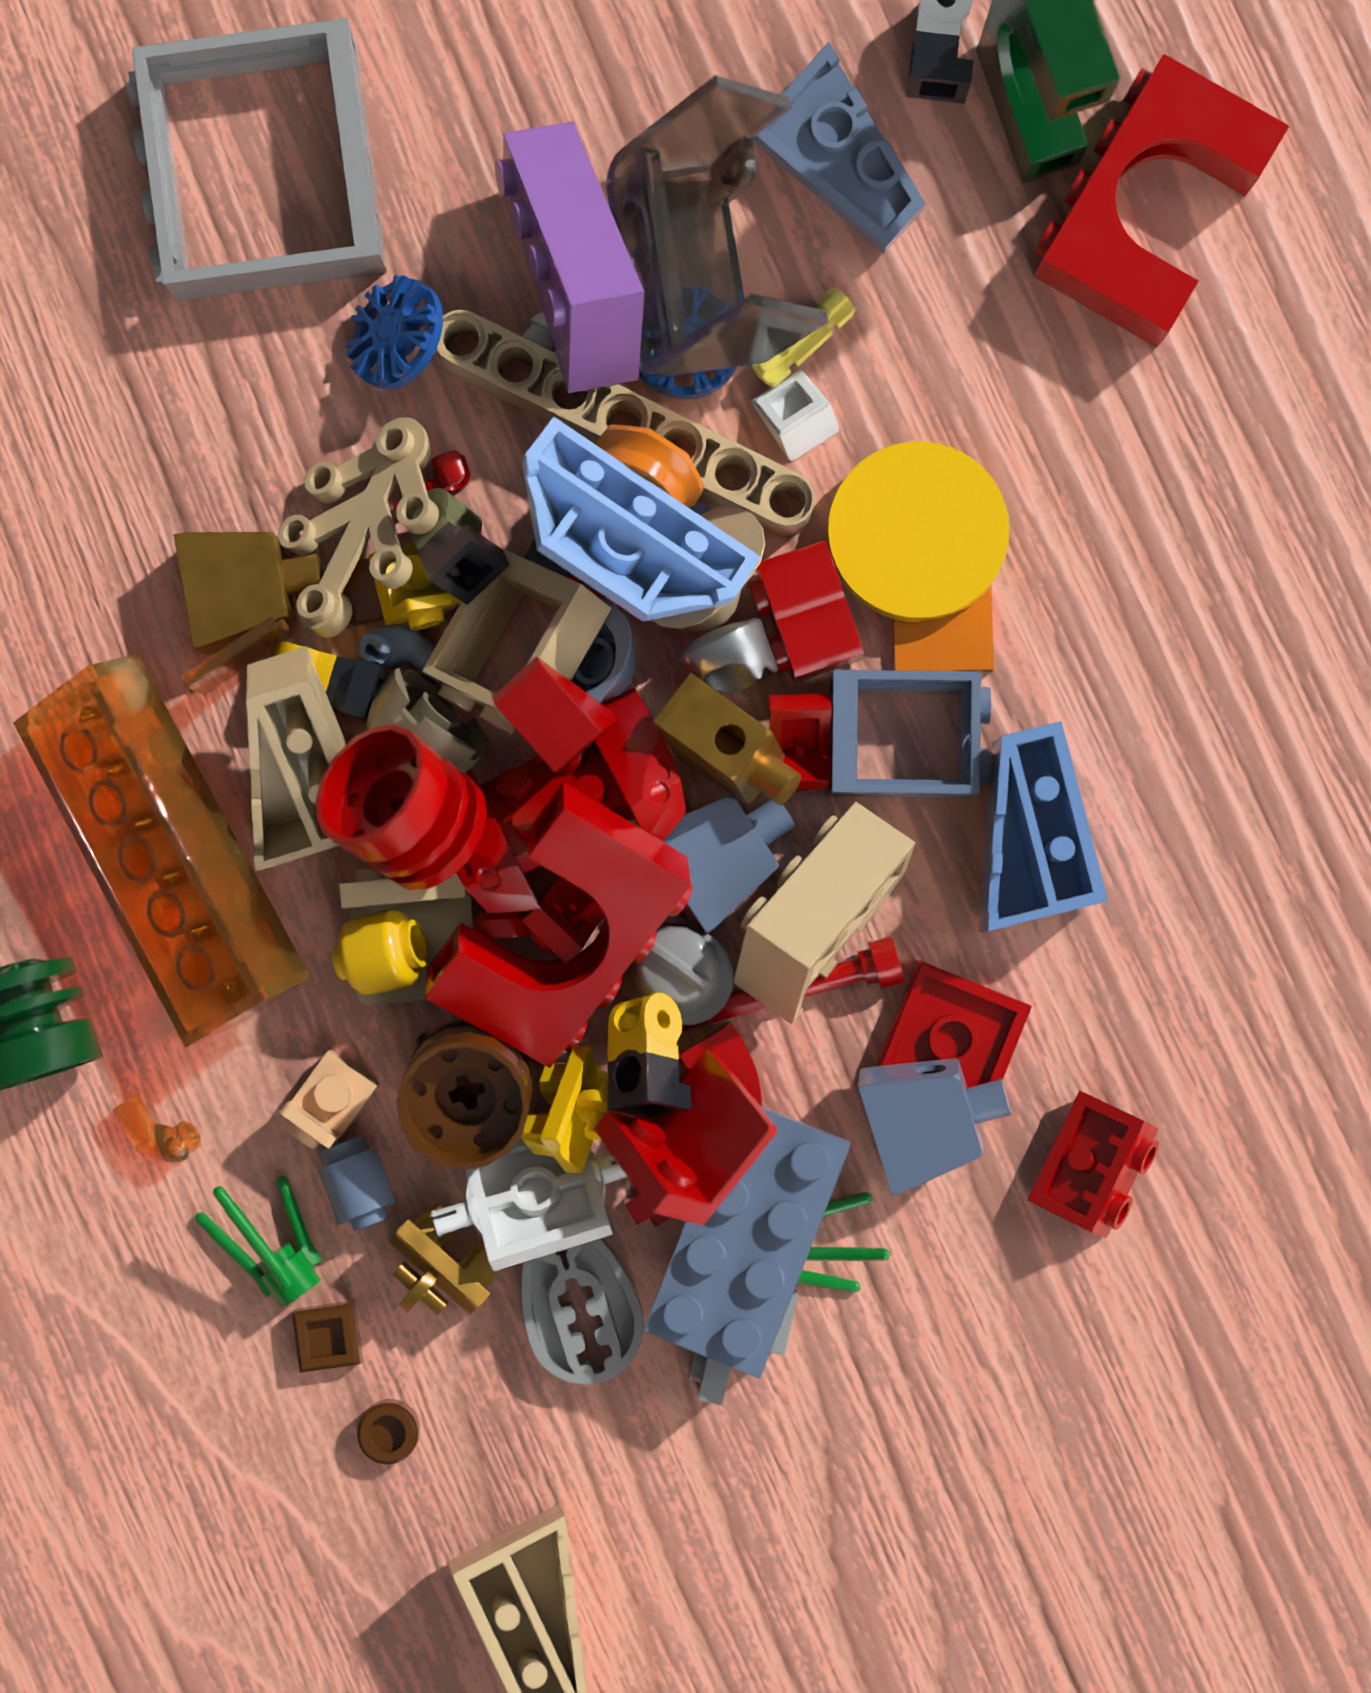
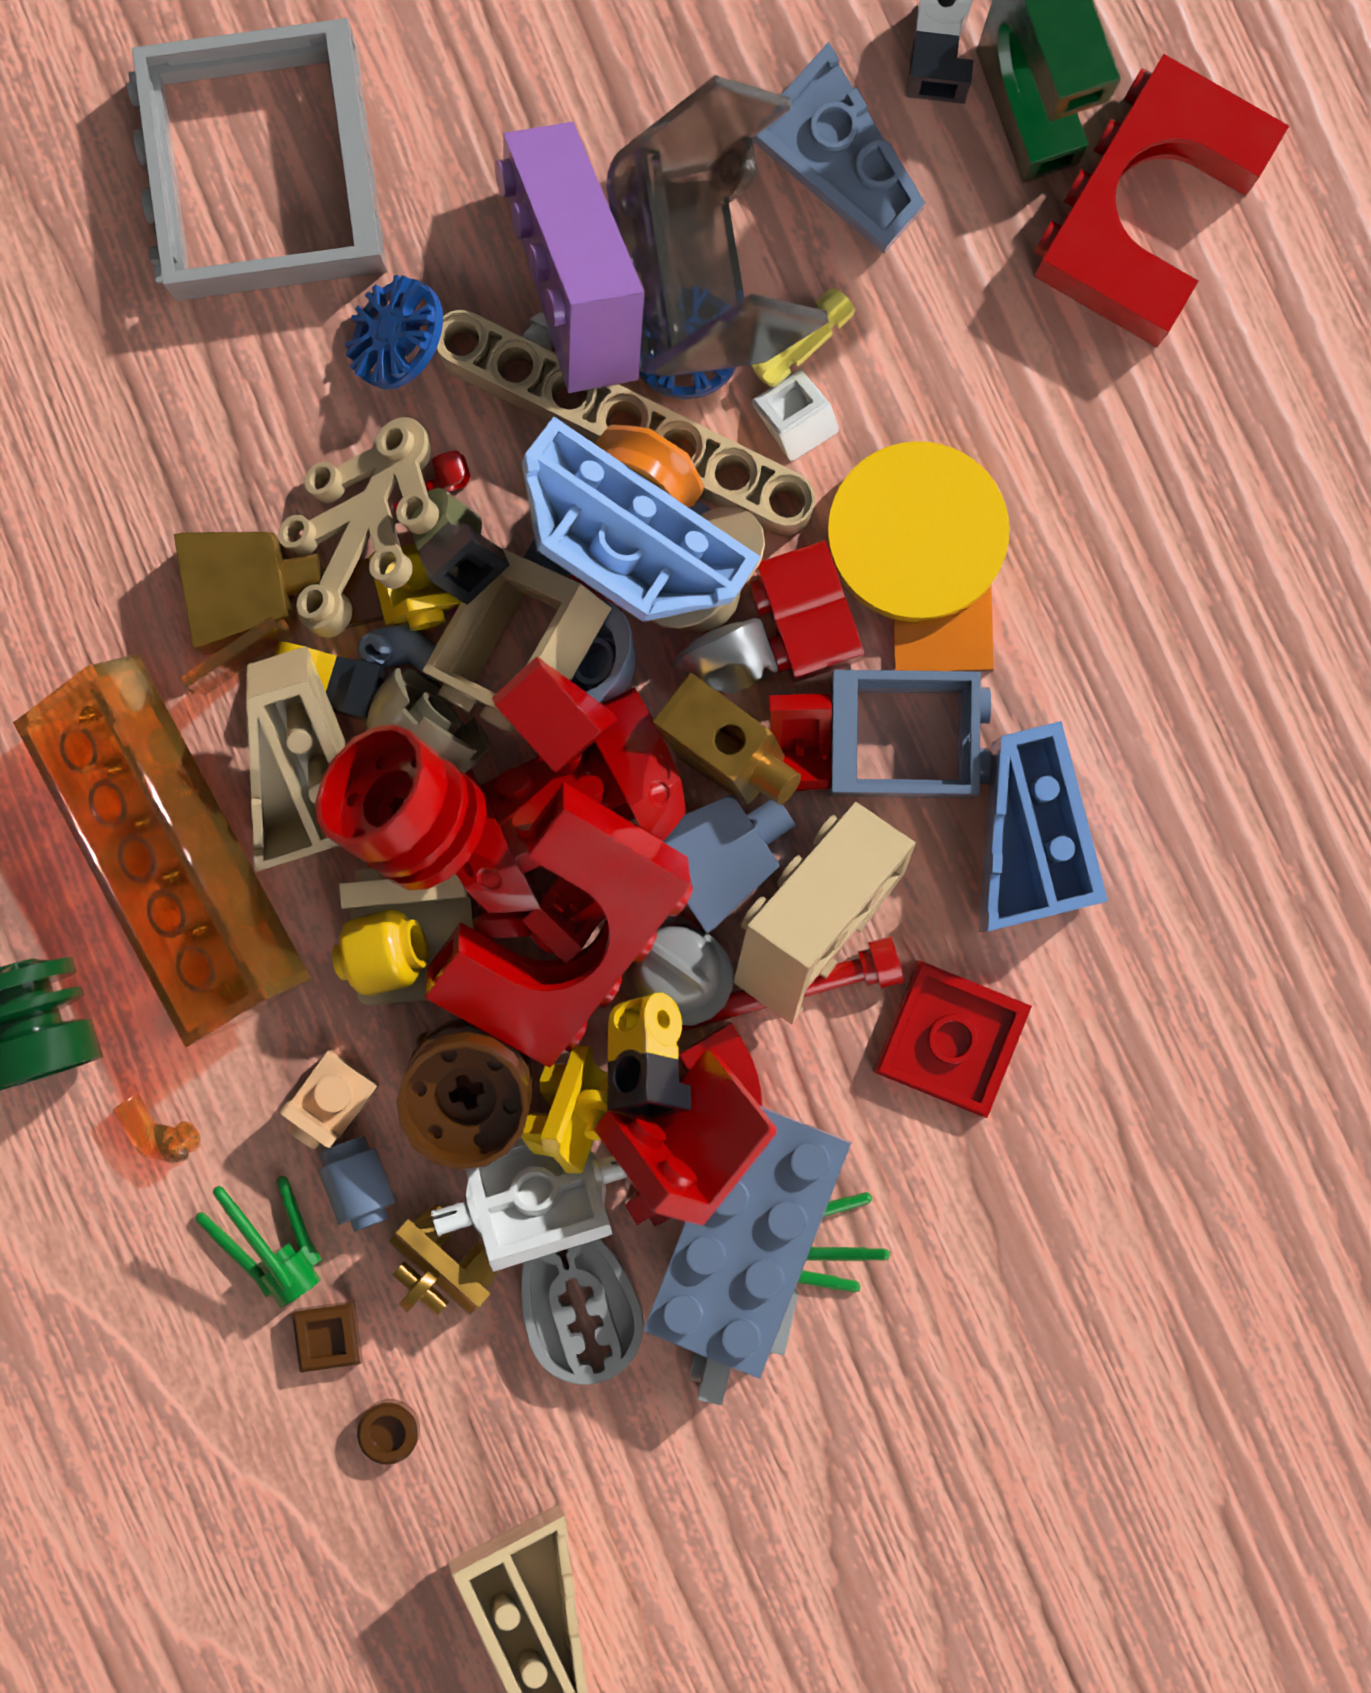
sand blue torso [858,1059,1012,1196] -> none
red bracket [1027,1090,1159,1238] -> none

